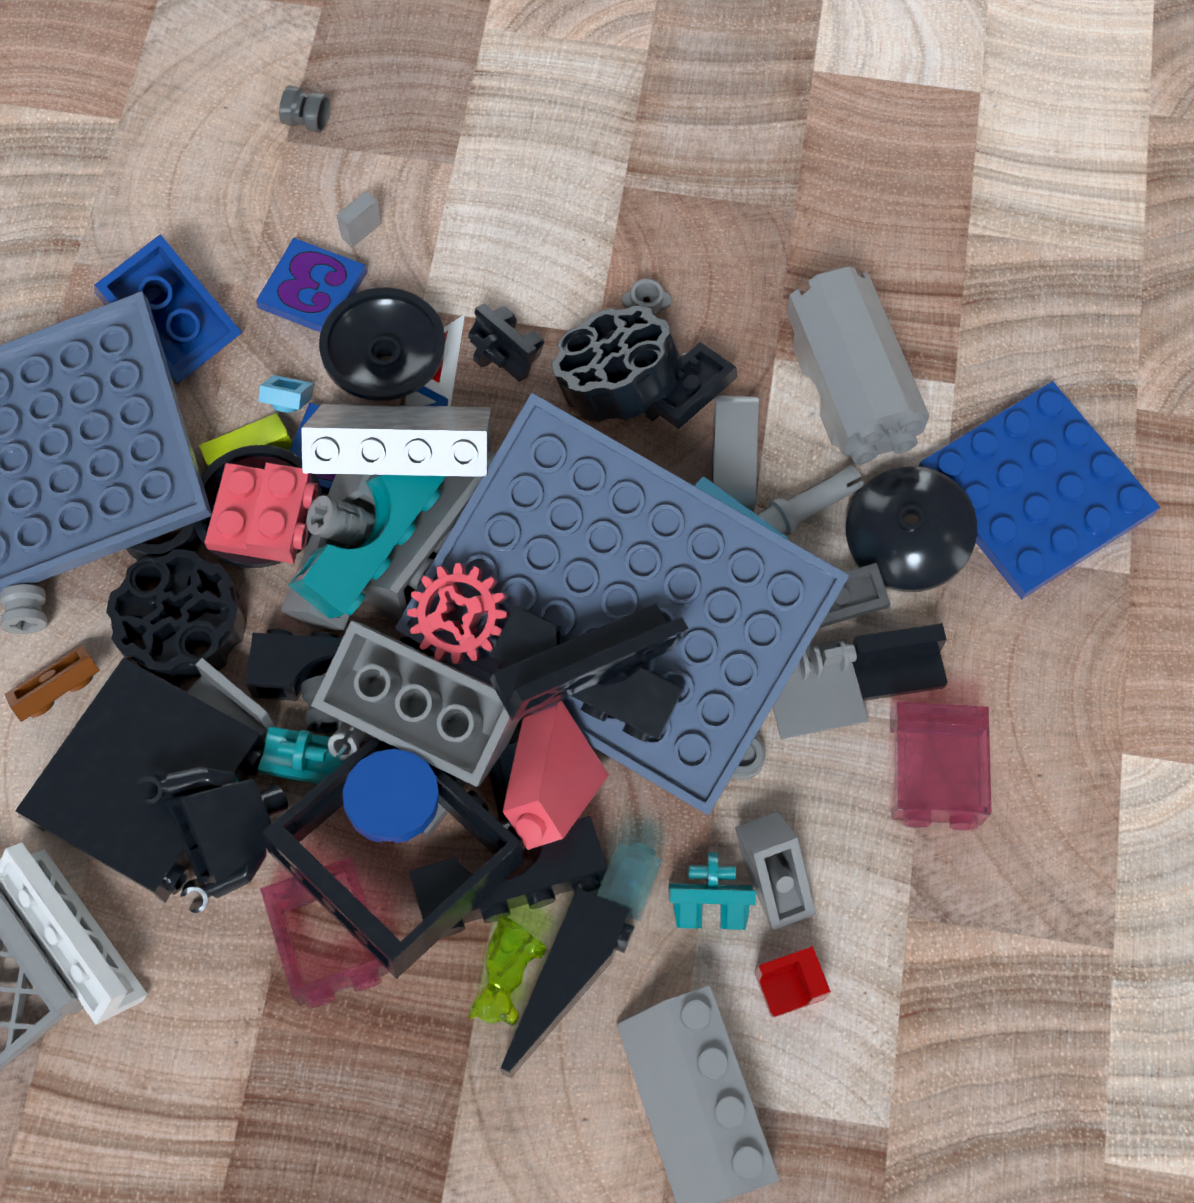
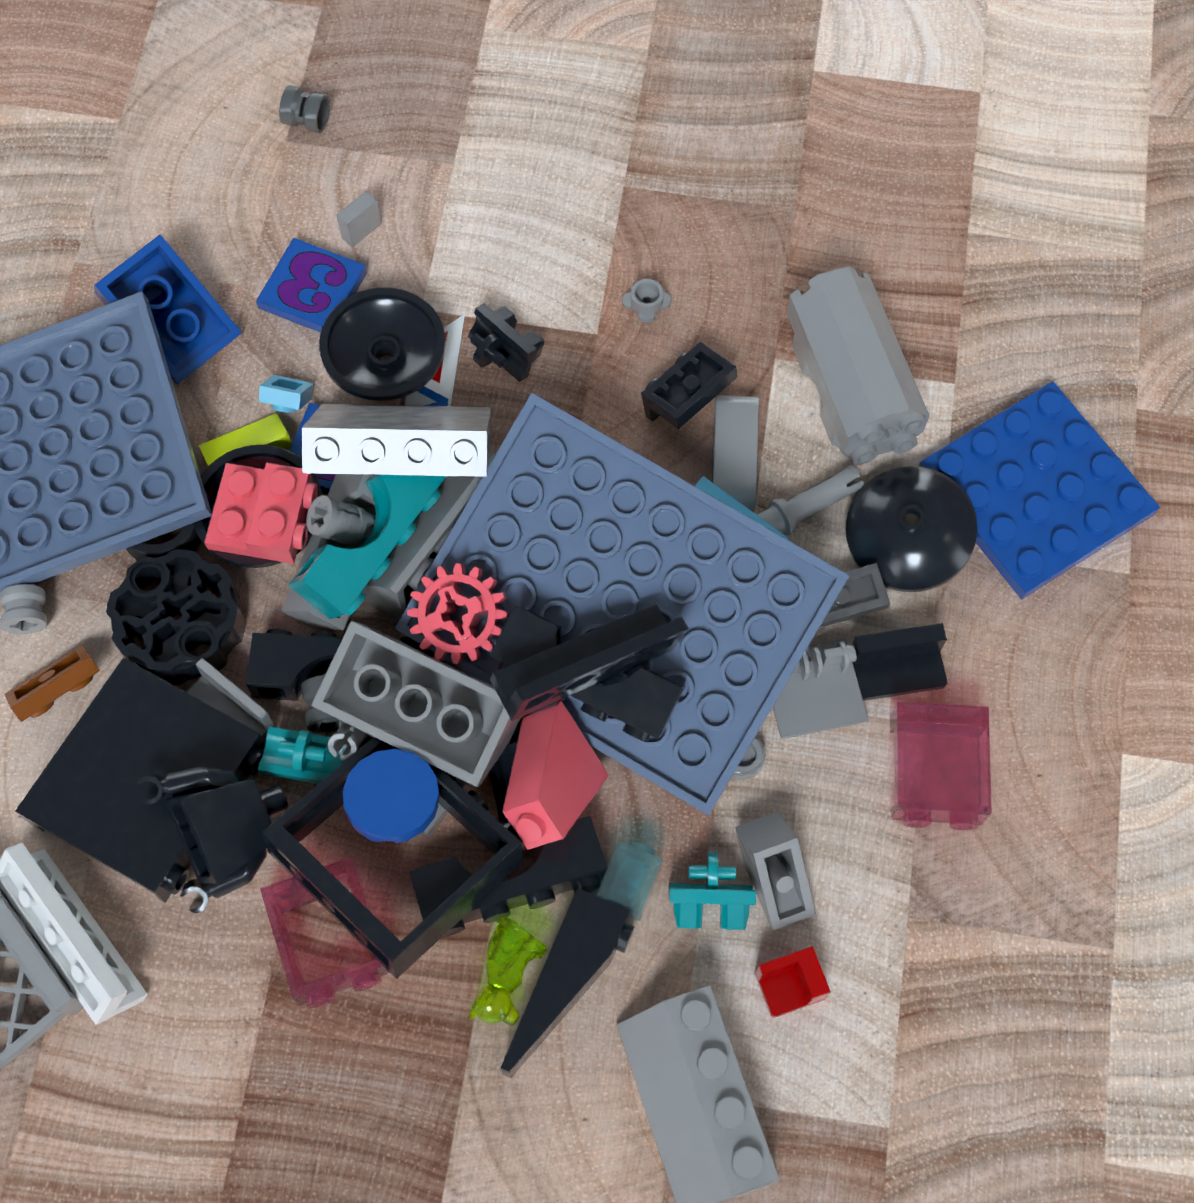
black connector [552,305,682,422] -> none

